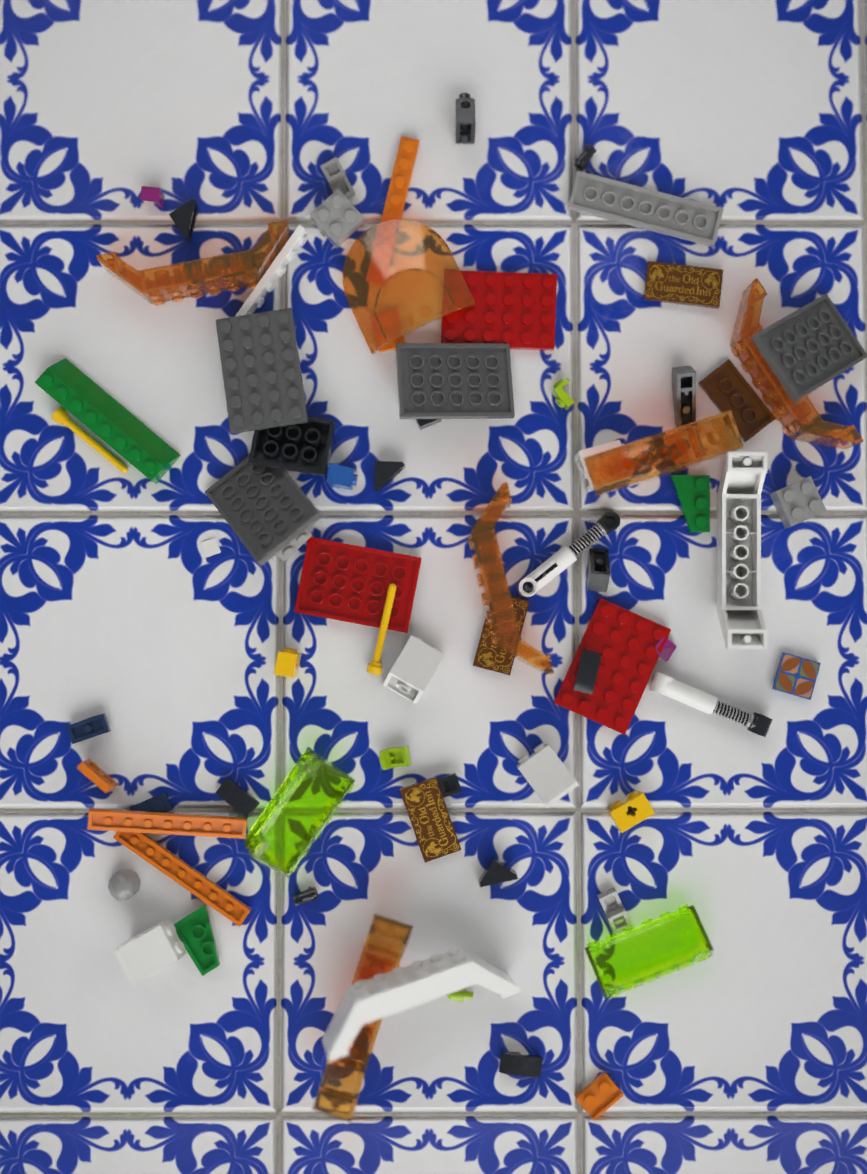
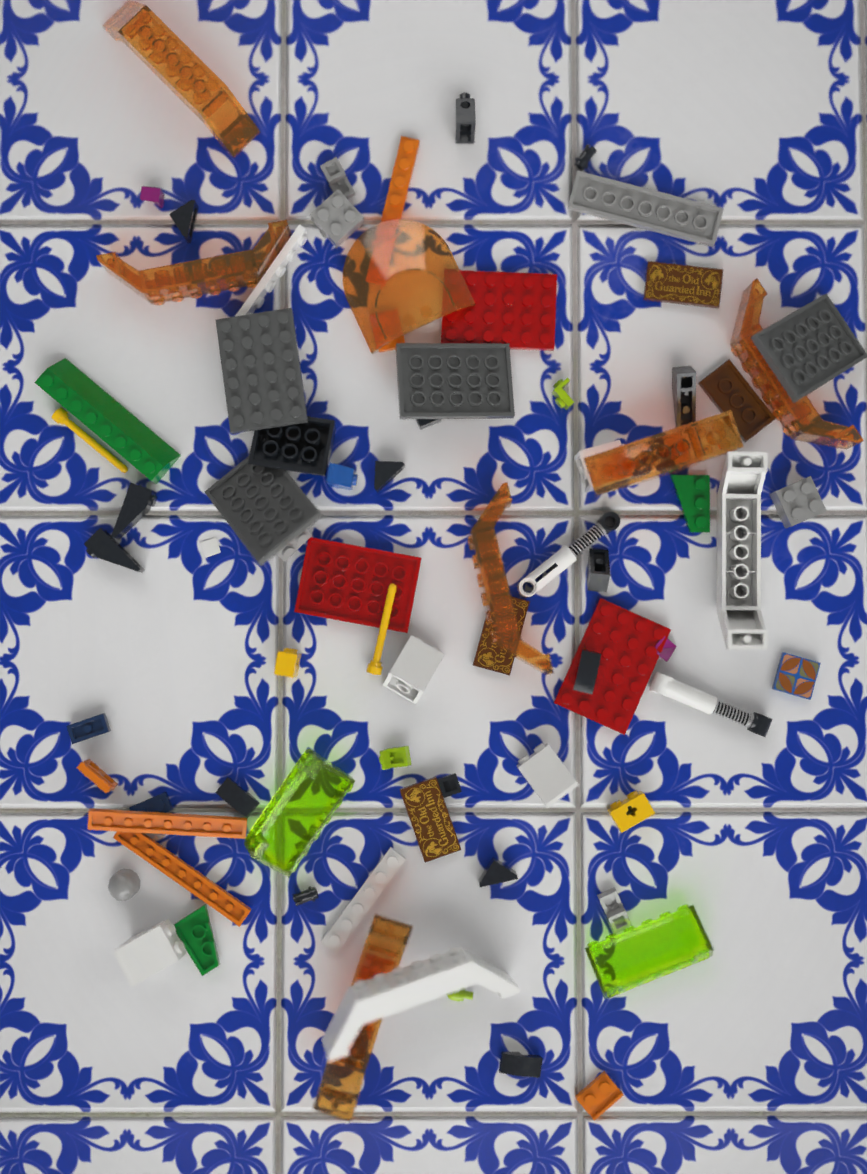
none -> black slope [84,528,145,573]
none -> clear orange slope [102,0,260,158]
none -> black slope [111,483,157,540]
none -> white plate [321,847,406,954]

